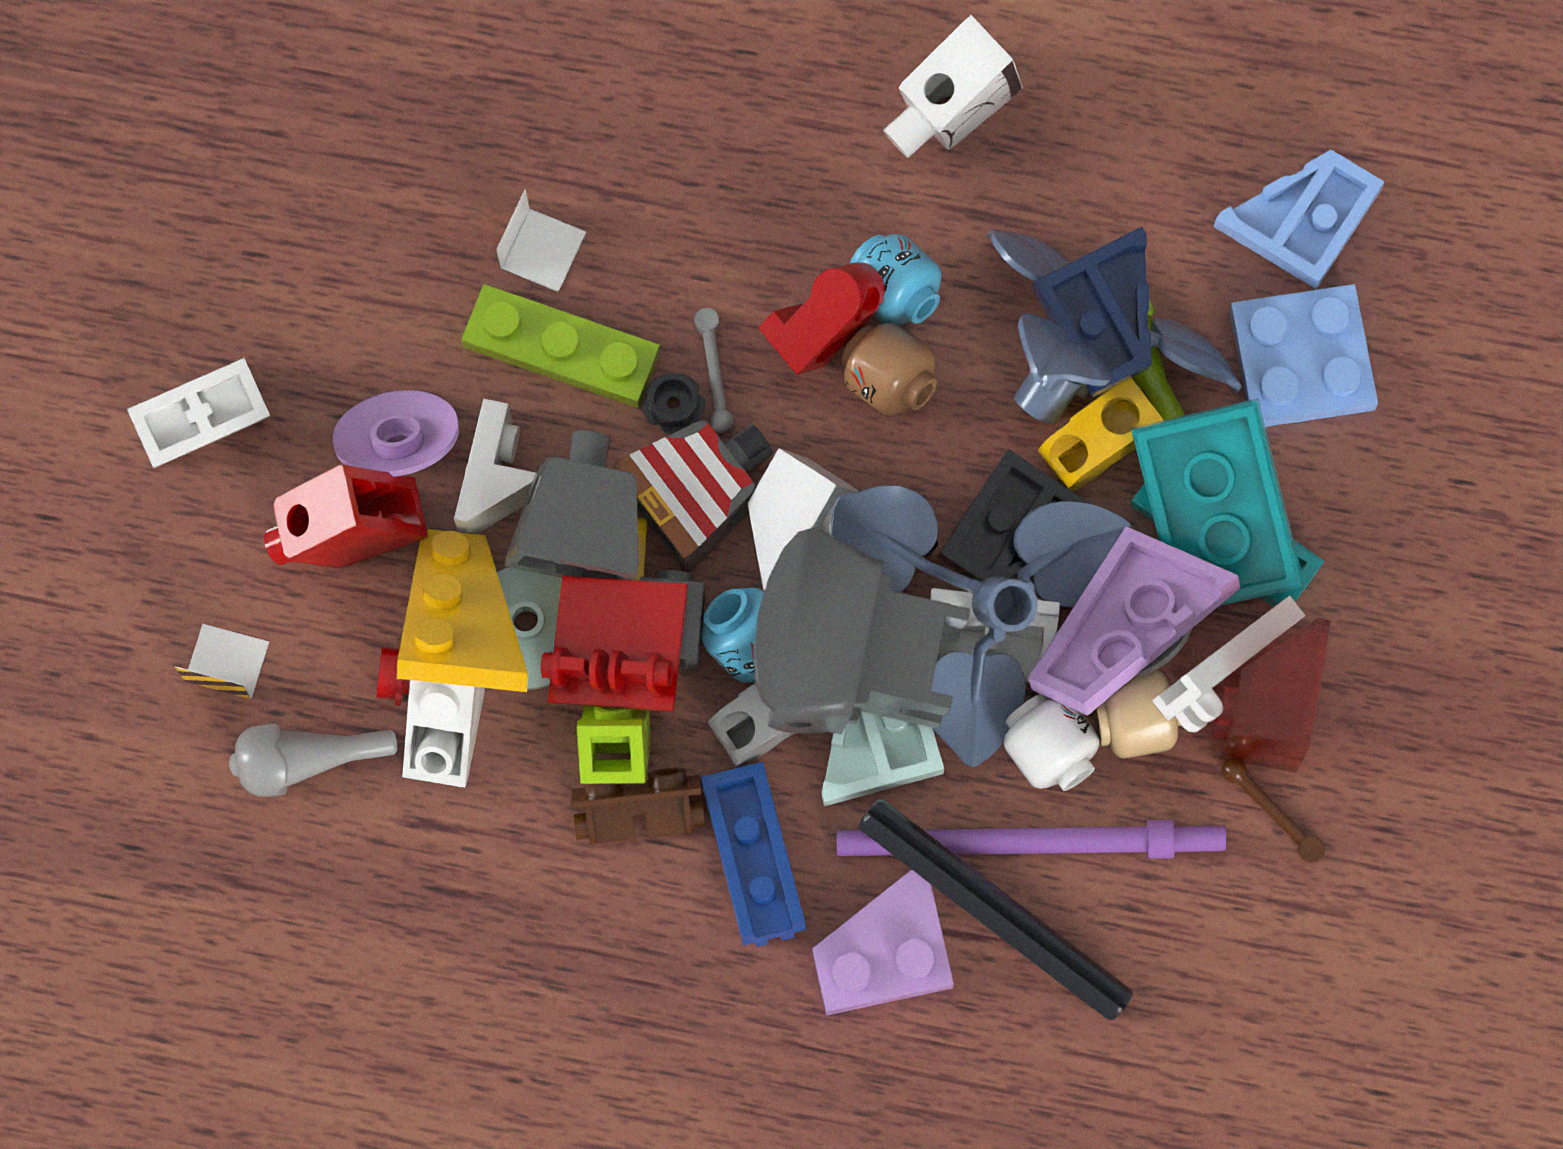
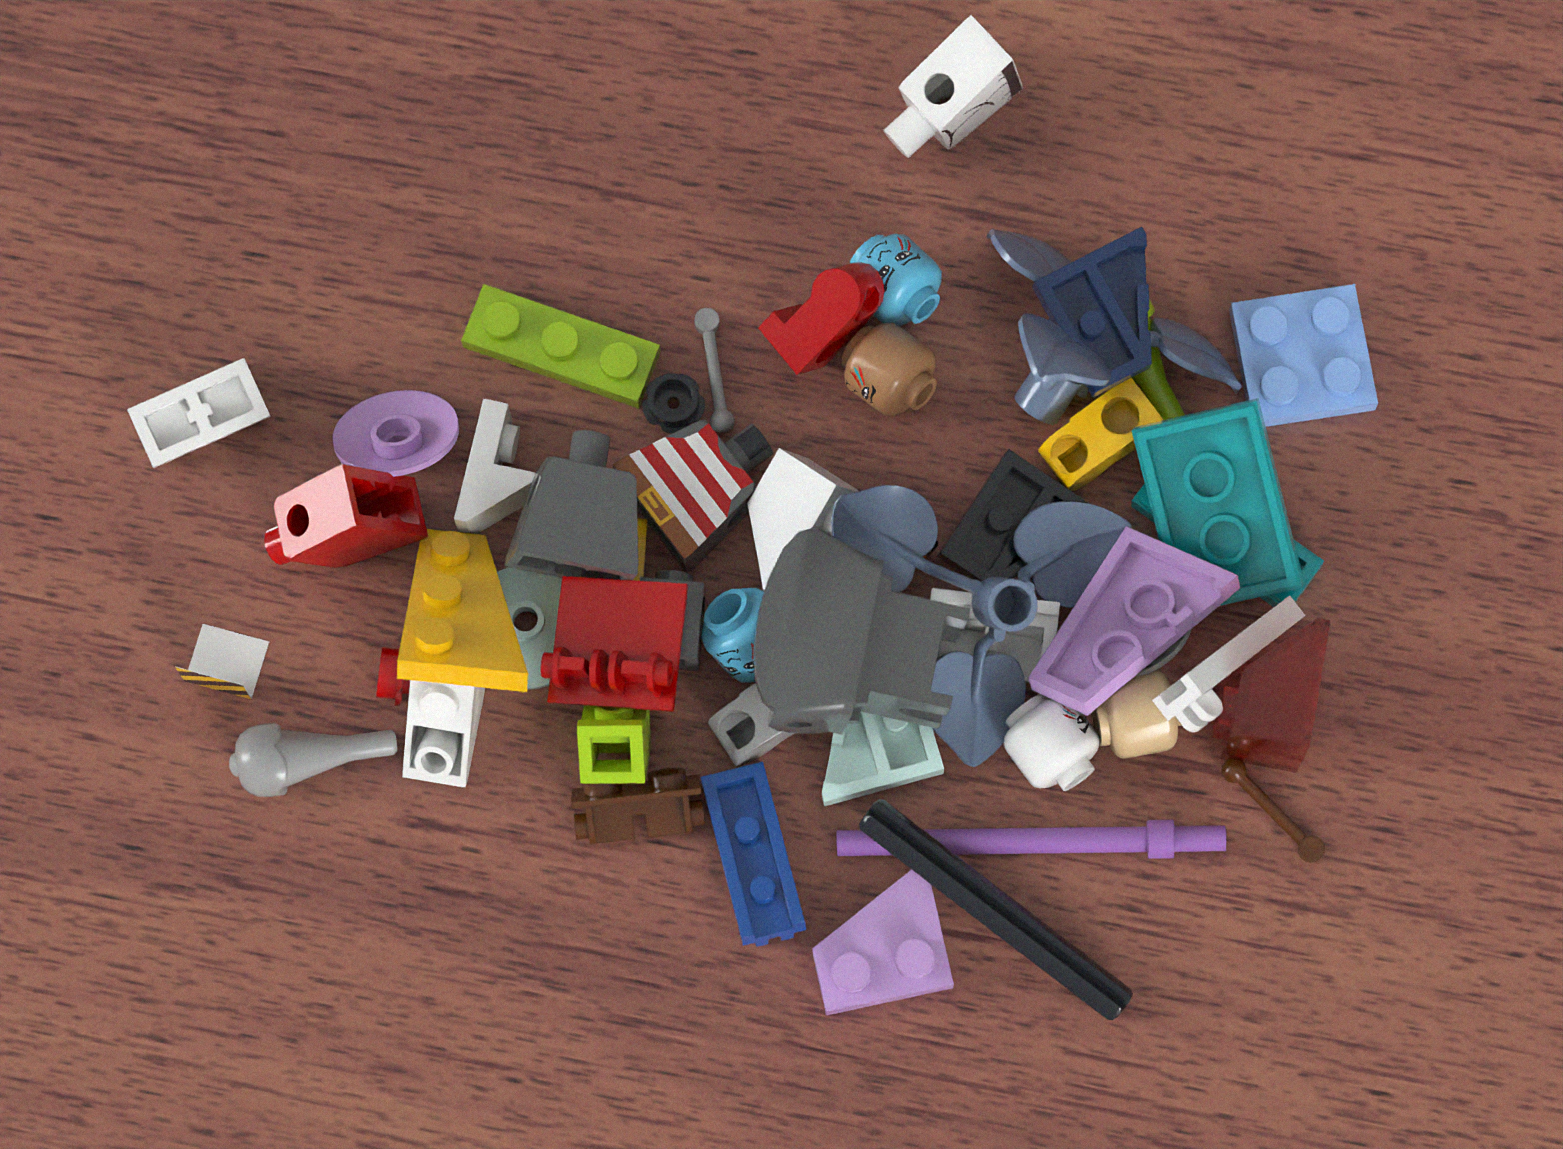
white sticker [496,189,586,292] -> none
light blue wing [1214,150,1384,289] -> none

